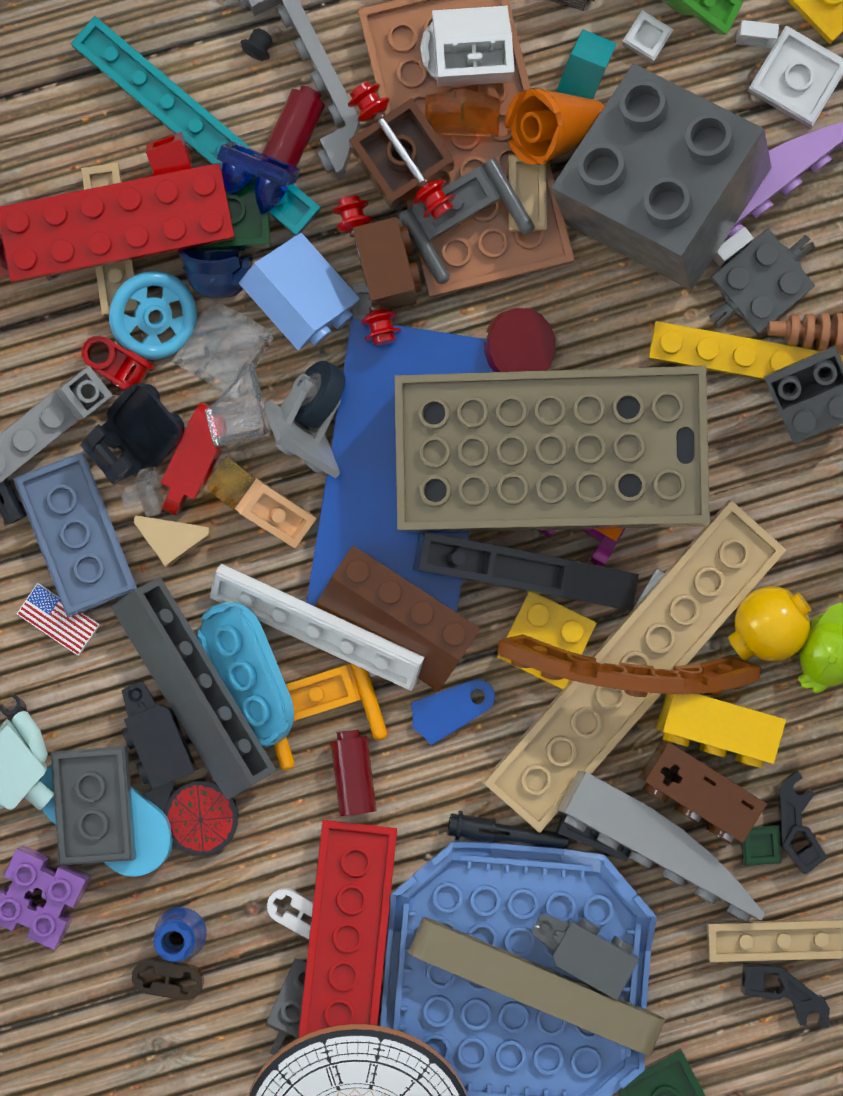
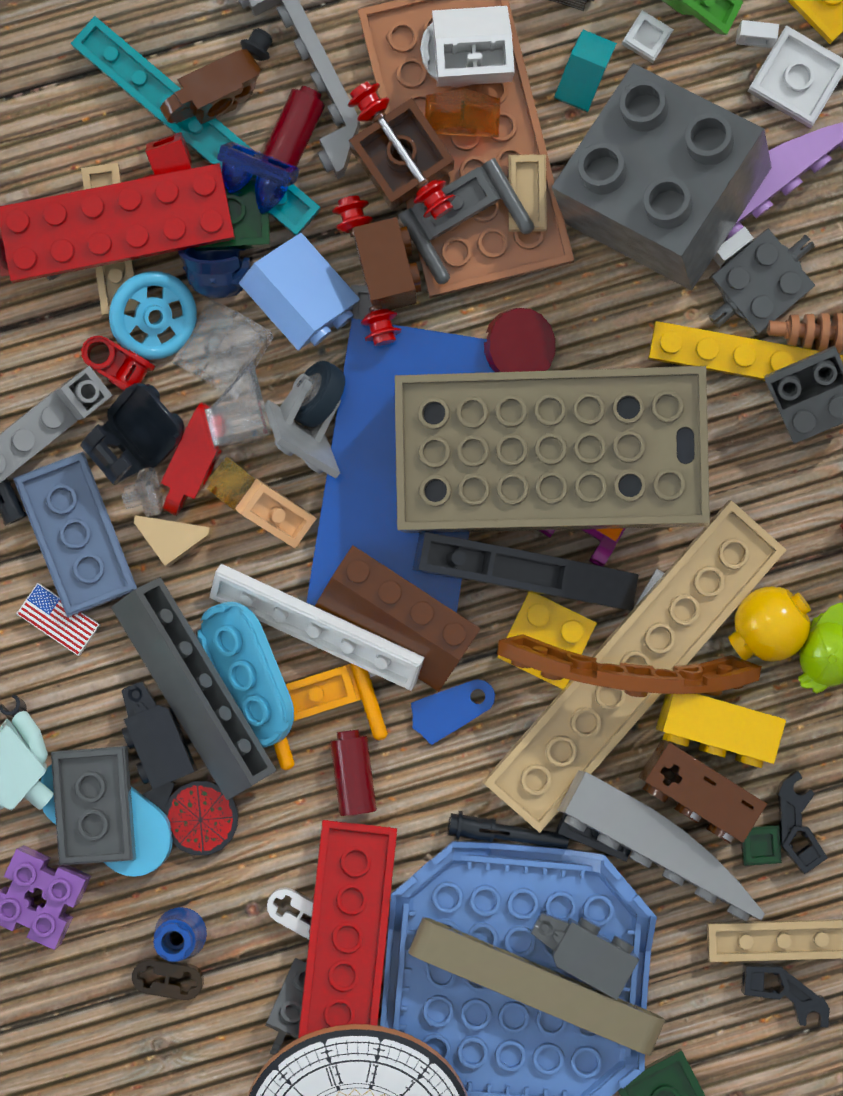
orange cone [505,88,605,165] -> none
none -> reddish brown piece [160,49,261,124]

